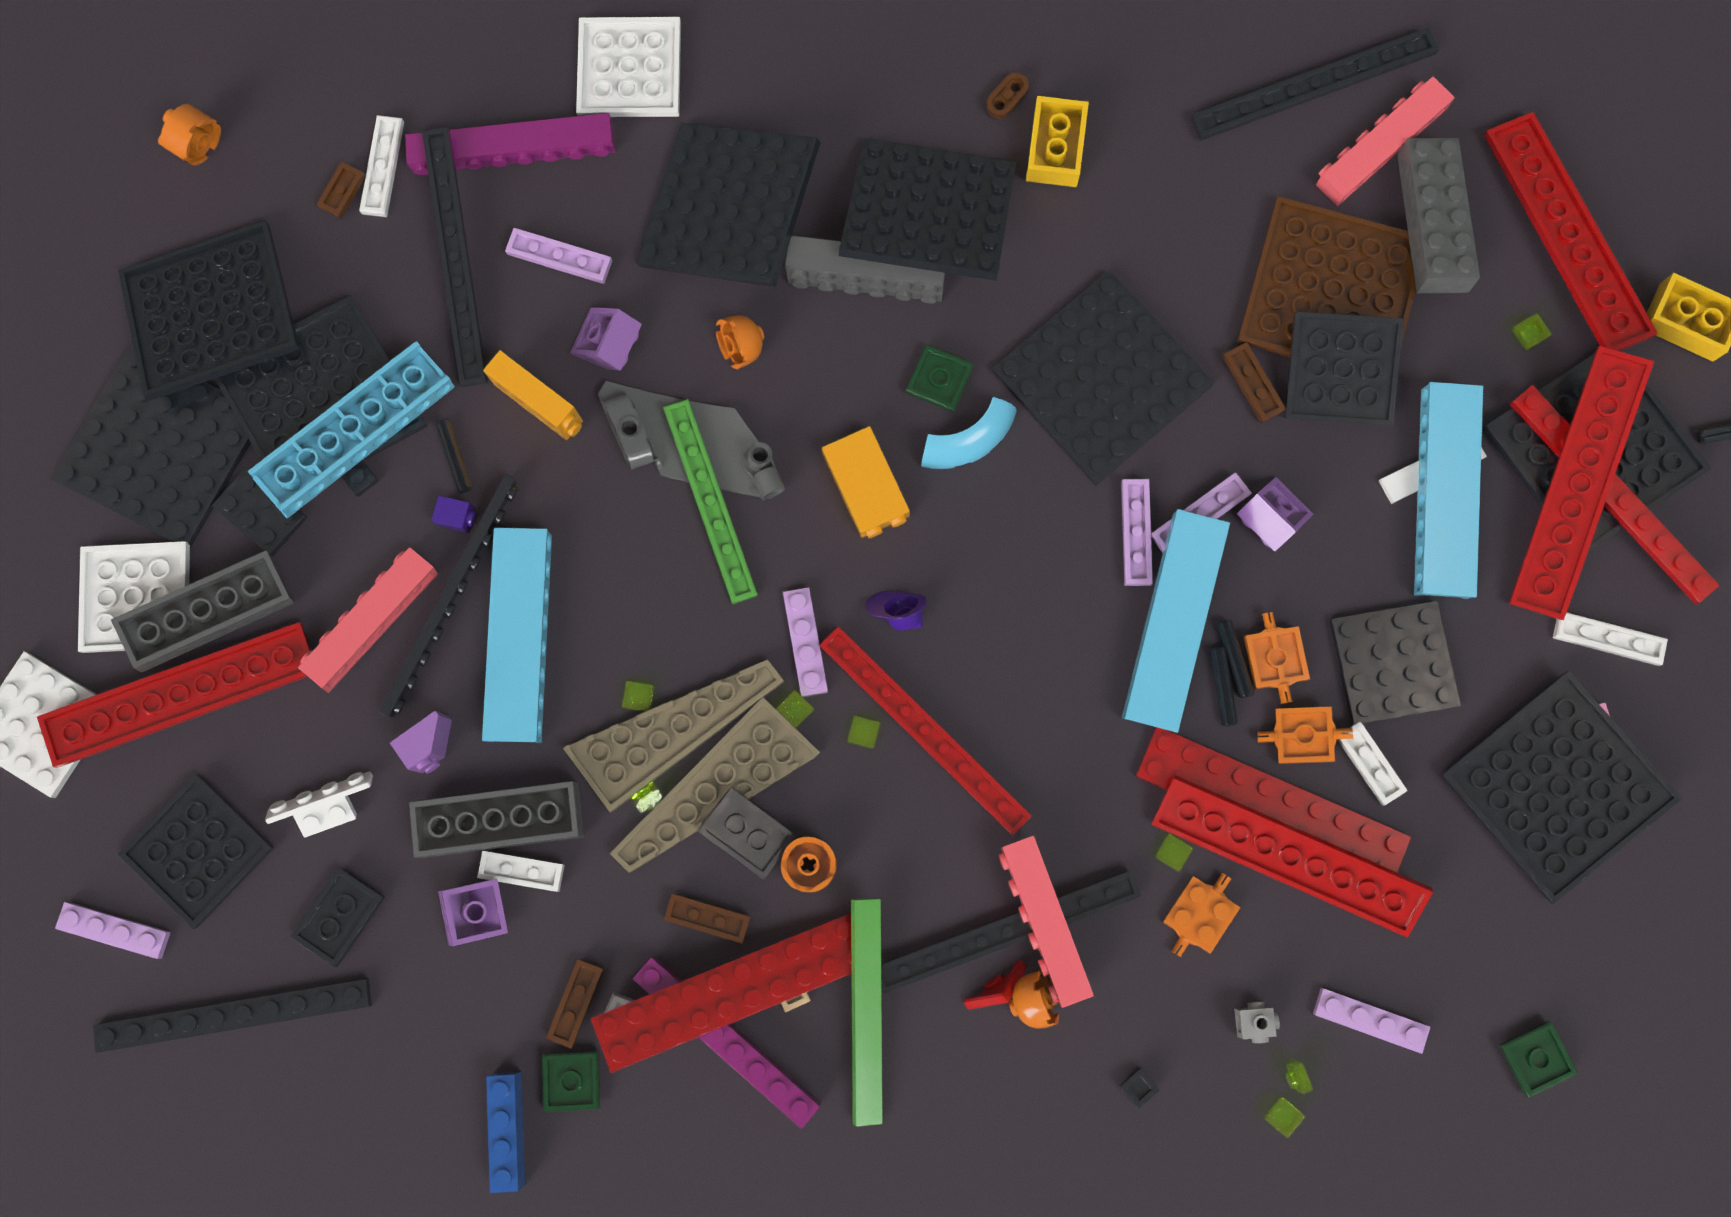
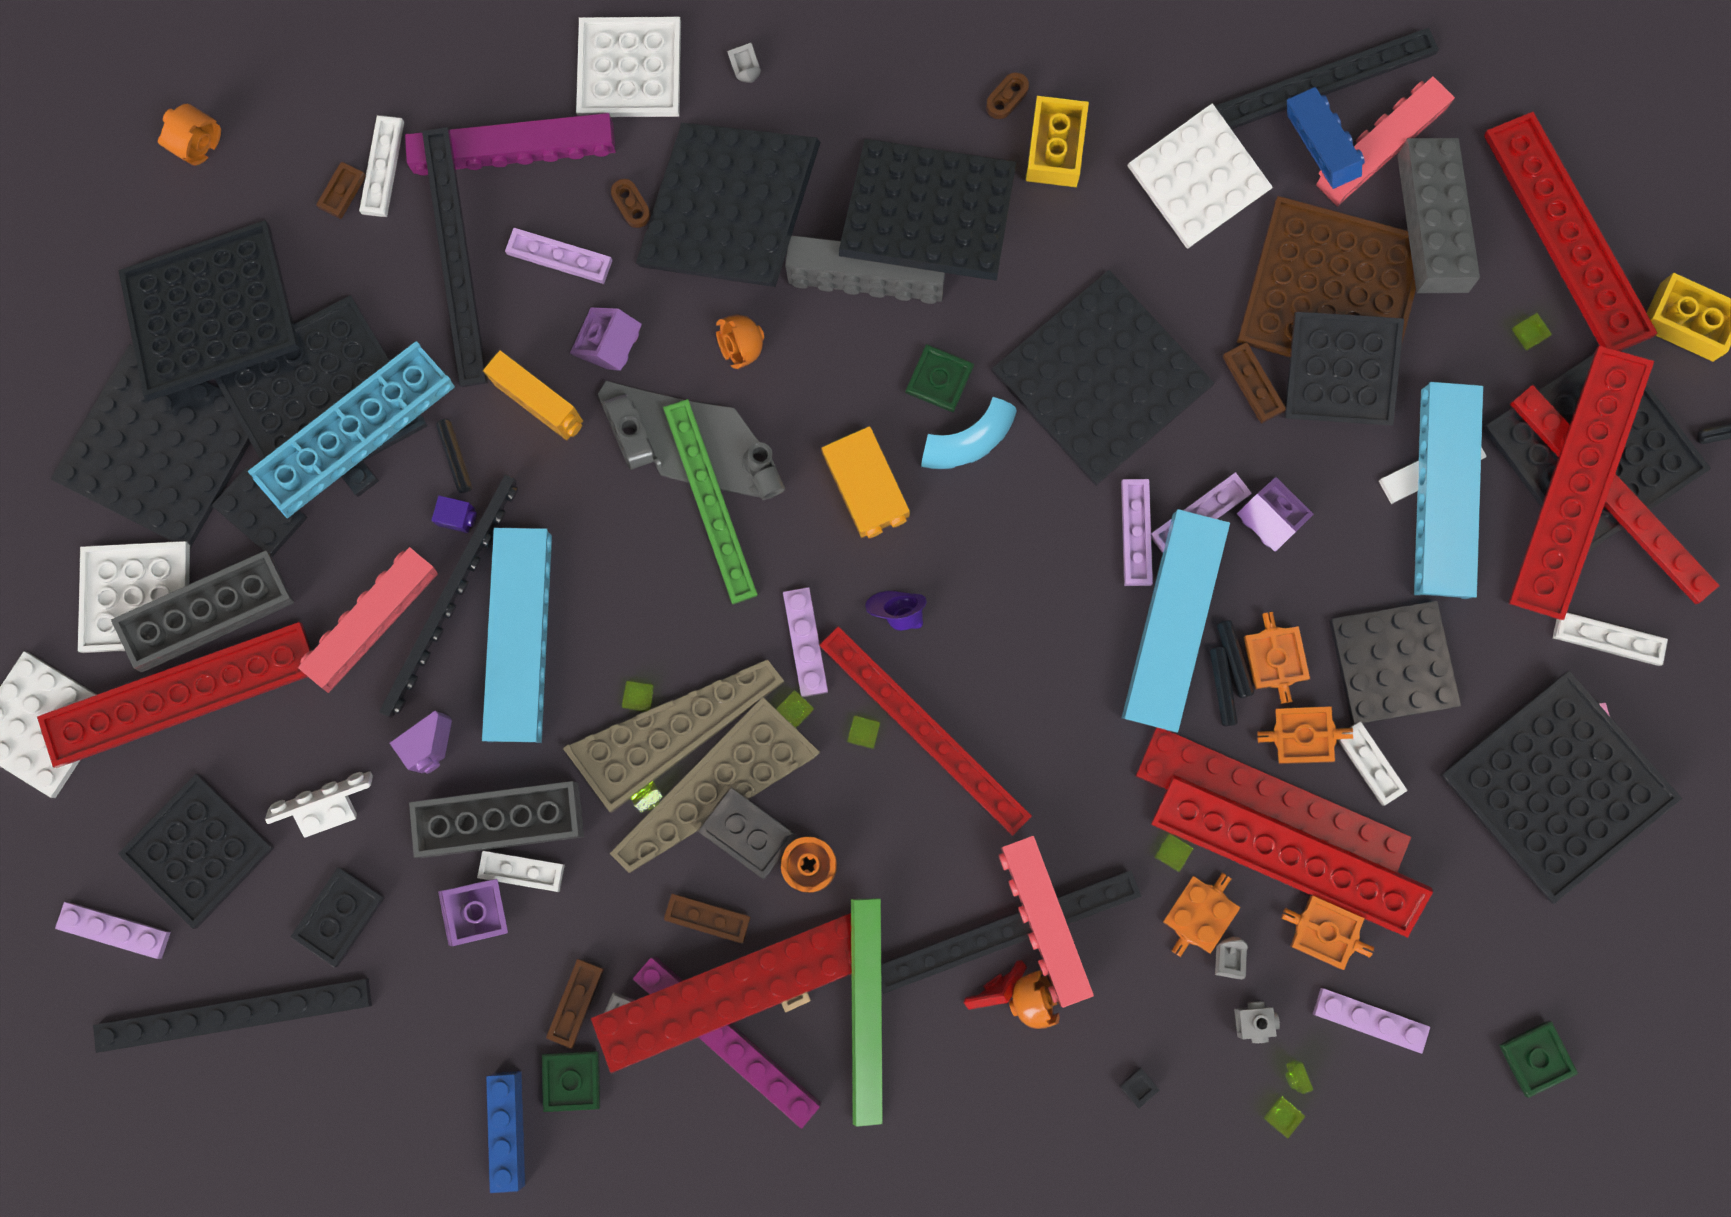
none -> reddish brown plate [611,179,651,228]
none -> light grey plate [727,43,761,83]
none -> white plate [1127,103,1273,249]
none -> light grey plate [1215,936,1248,980]
none -> orange plate [1281,896,1374,970]
none -> blue brick [1287,87,1365,189]

